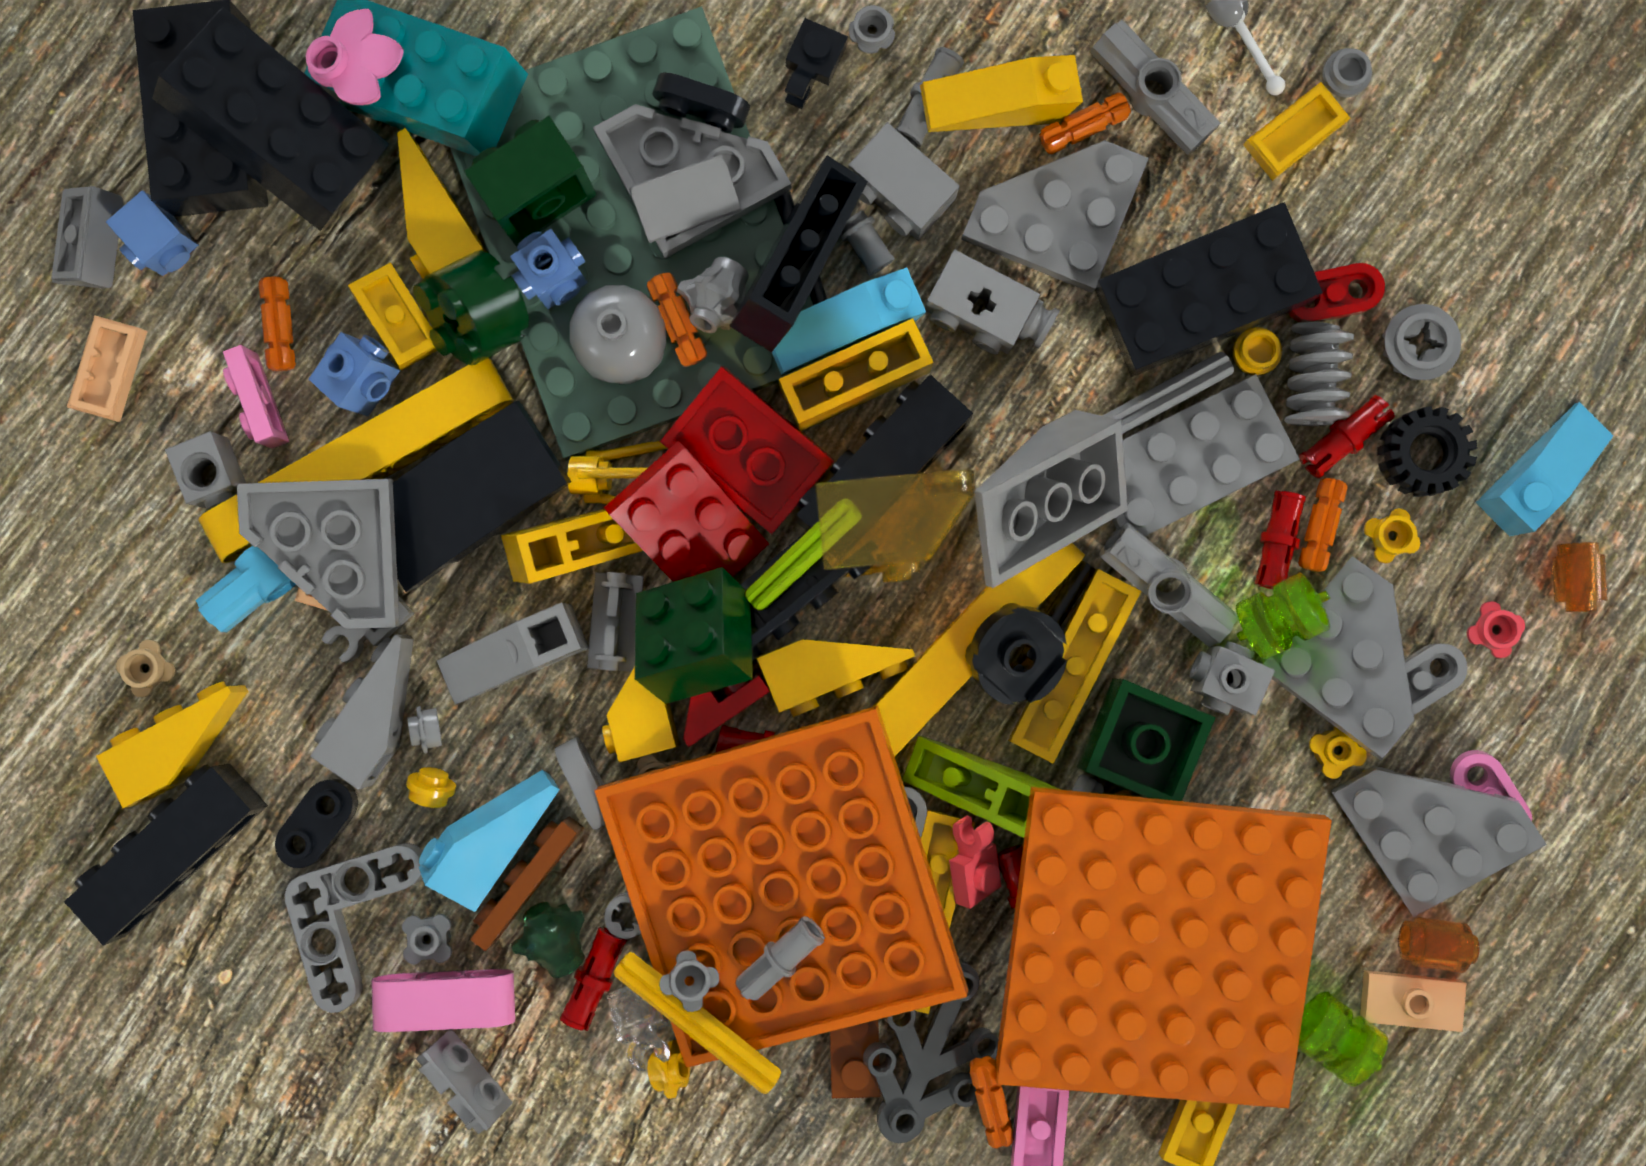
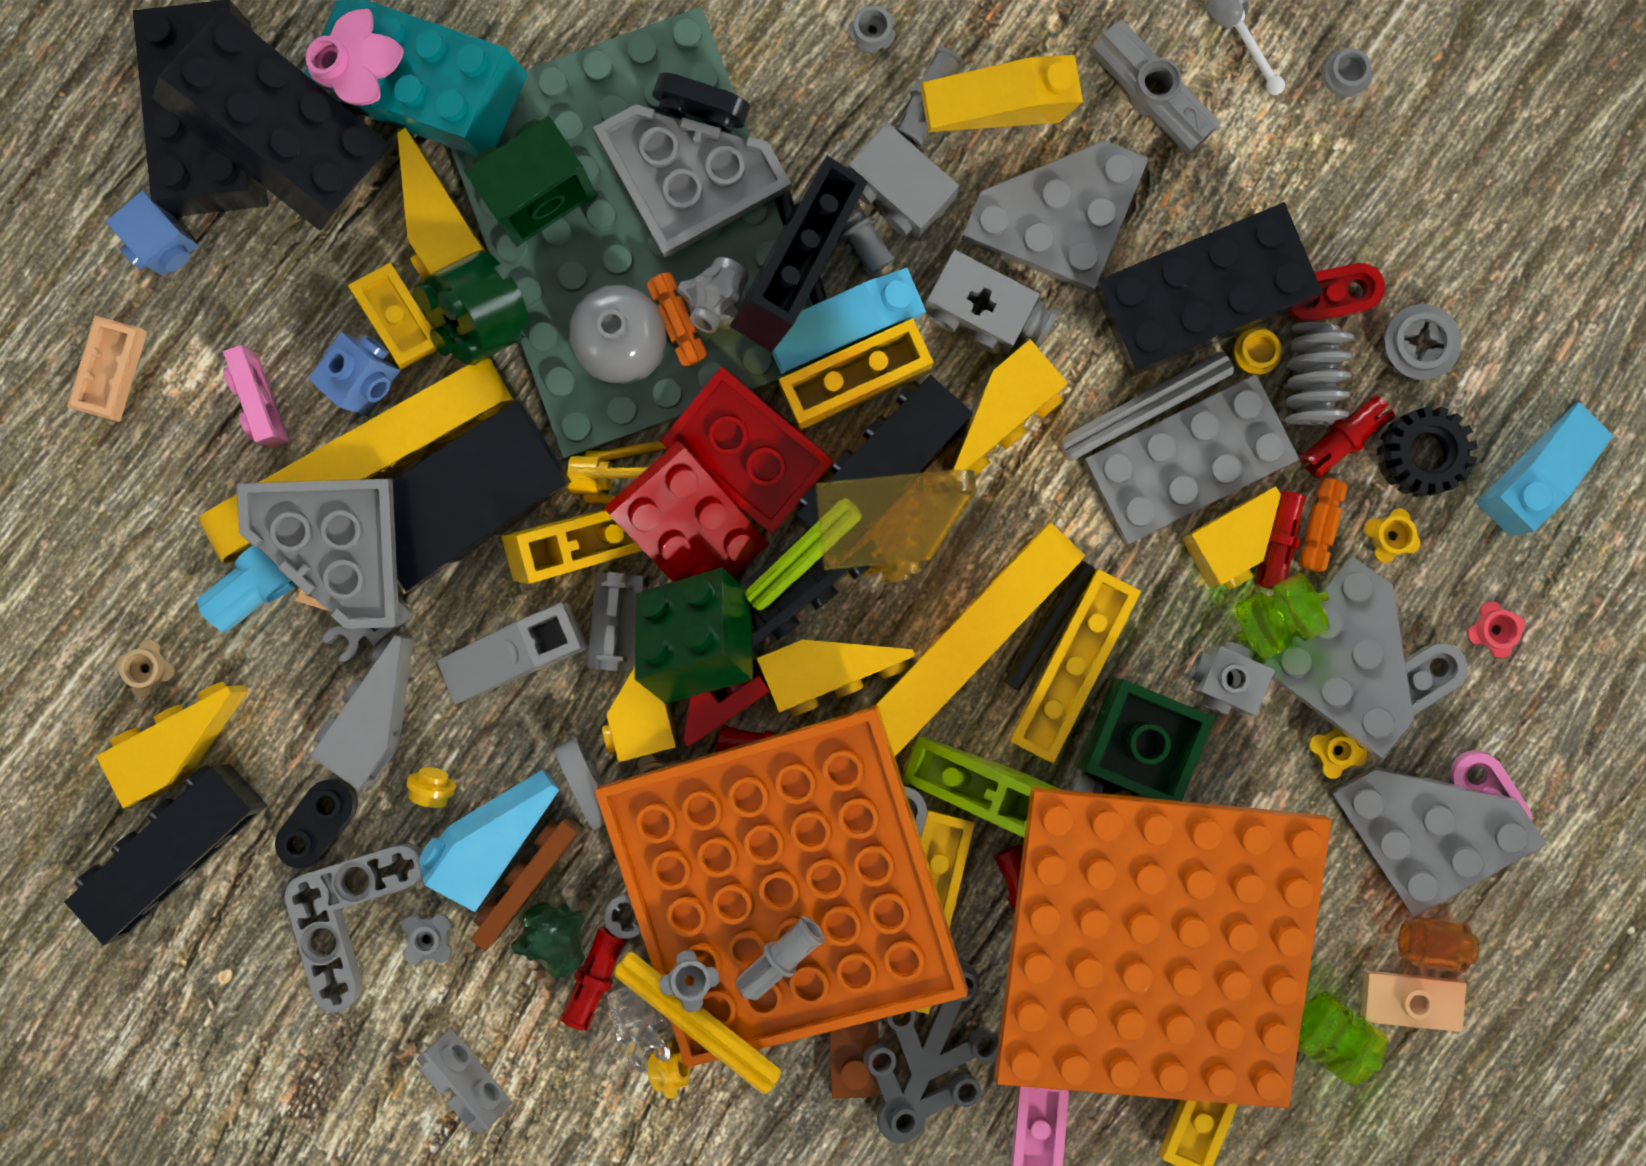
light grey slope [51,186,123,288] -> none
light grey brick [165,431,246,511] -> none
orange axle [258,276,296,371] -> none
bright pink beam [371,969,515,1032] -> none
light grey plate [407,706,442,754] -> none
medium blue brick [510,229,588,309] -> none
light grey slope [629,155,742,243] -> none
black plate [785,18,848,109] -> none
coral plate [949,815,1002,909] -> none
black plate [965,603,1067,705] -> none
orange axle [969,1056,1014,1149] -> none
light grey slope [974,410,1128,588] -> none
orange axle [1039,93,1131,154] -> none
light grey piece [1099,522,1239,648] -> none
yellow tile [1243,82,1351,181] -> none
clear orange brick [1552,542,1608,612] -> none
none -> yellow slope [949,339,1068,483]
none -> yellow slope [1181,486,1281,590]

